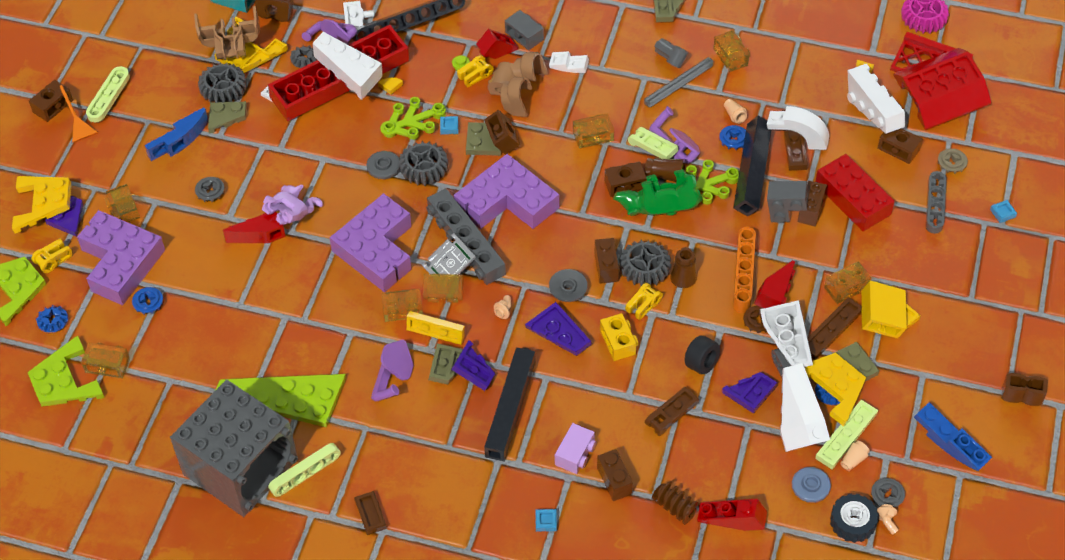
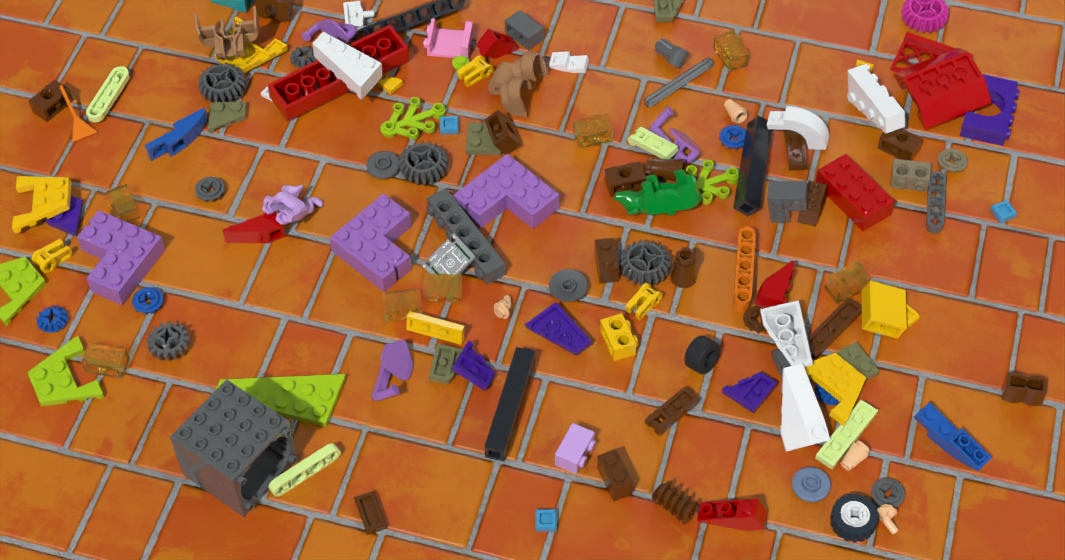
none -> dark grey gear [146,321,190,361]
none -> bright pink panel [424,19,473,59]
none -> dark tan brick [890,159,931,192]
none -> dark purple arch [960,74,1020,146]

